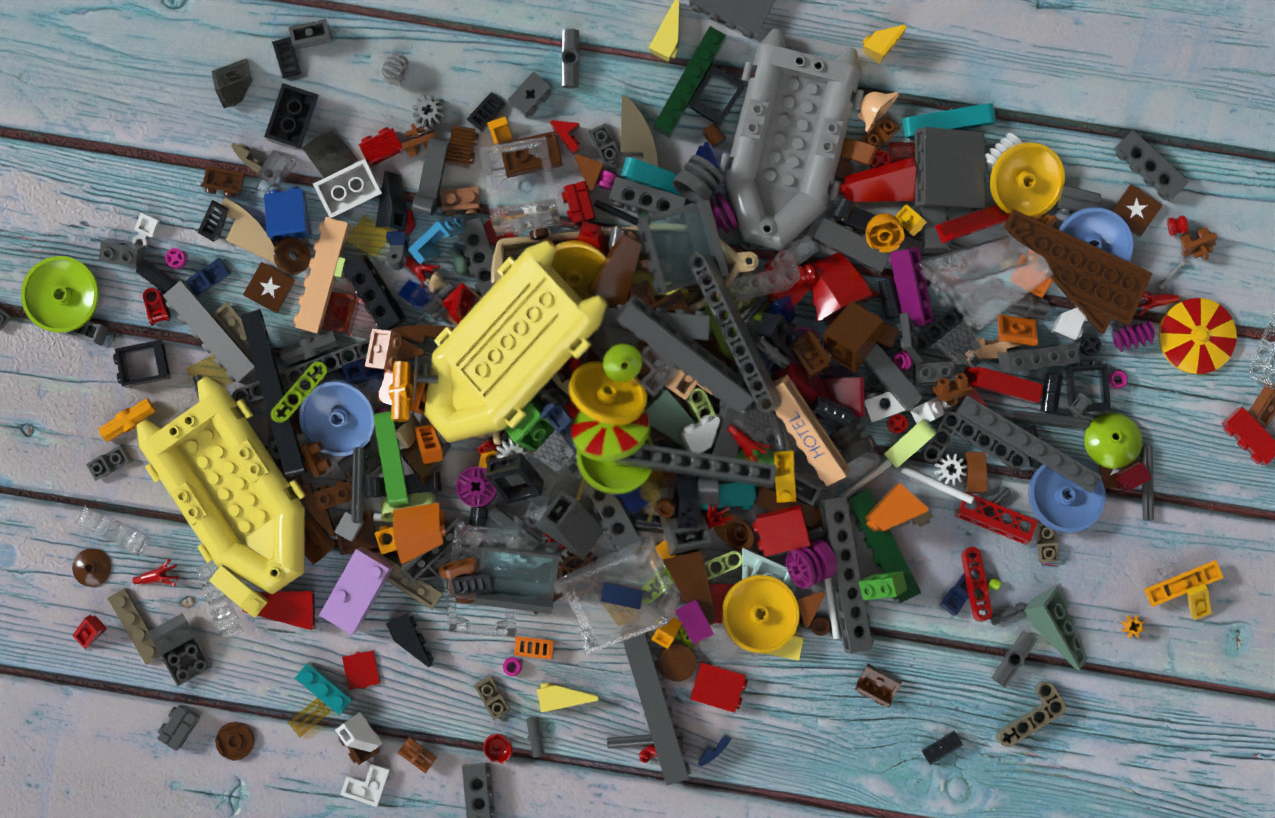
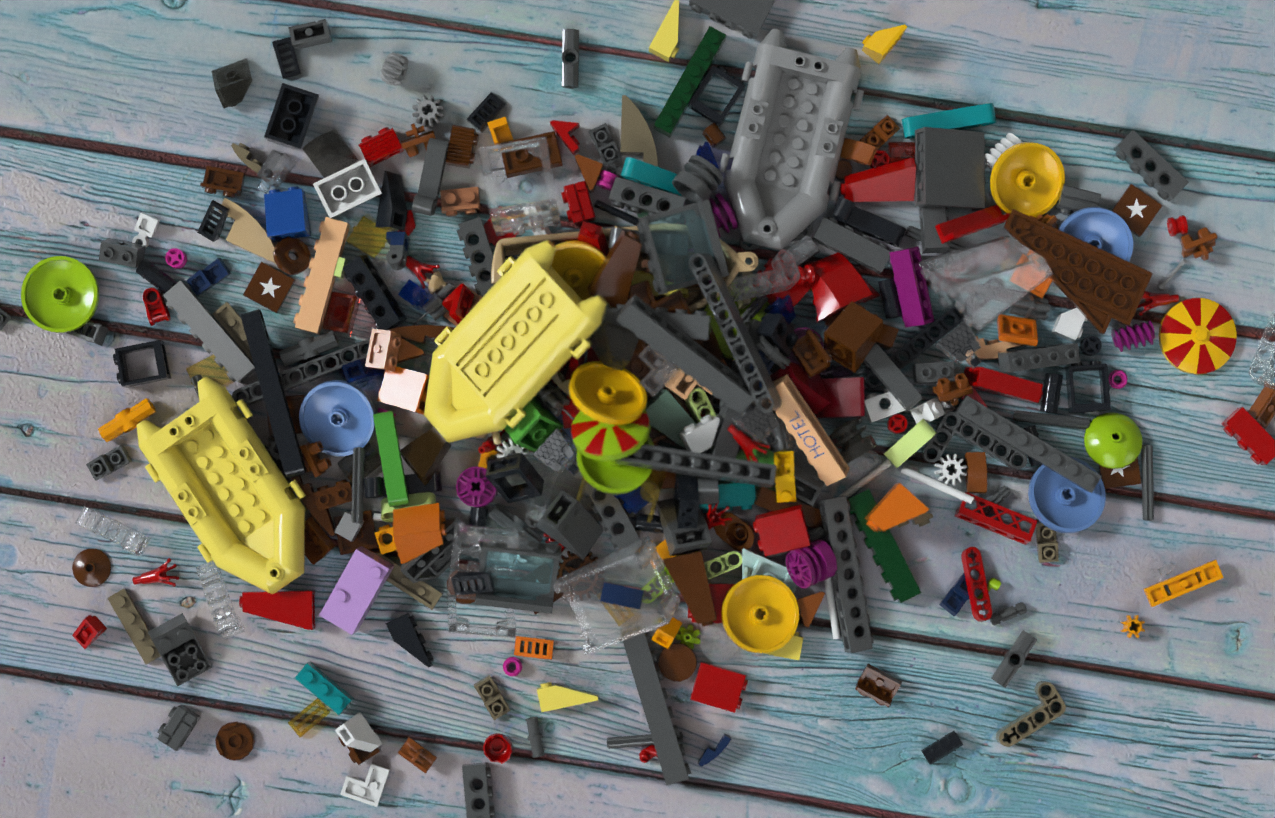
light yellow slope [209,565,268,618] -> none
lime beam [271,361,327,423] -> none
red piece [342,650,380,690] -> none
light orange piece [388,361,413,422] -> none
dark tan slope [394,412,421,449] -> none
dark azure panel [408,215,466,264] -> none
dark grey shield [413,355,438,402] -> none
orange slope [414,424,443,464] -> none
dark orange plate [439,557,479,580] -> none
sand green arm [448,247,468,275] -> none
dark grey brick [508,71,551,118] -> none
reddish brown tile [529,228,549,240] -> none
dark blue bracket [540,402,575,434] -> none
lime dish [603,344,642,382] -> none
reddish brown tile [656,497,677,518] -> none
magenta panel [675,599,714,644] -> none
reddish brown tile [810,616,830,636] -> none
black axle [812,396,854,426] -> none
light nougat hat [857,92,900,133] -> none
bright green brick [859,571,907,600] -> none
light orange cylinder [866,213,905,253] -> none
dark pink plate [893,351,911,370] -> none
yellow plate [895,204,927,236] -> none
dark grey wing [898,312,923,363] -> none
sand green wedge [1024,585,1087,670] -> none
dark grey bush [1067,392,1093,418] -> none
dark red brick [1114,462,1152,491] -> none
yellow plate [1187,583,1212,621] -> none

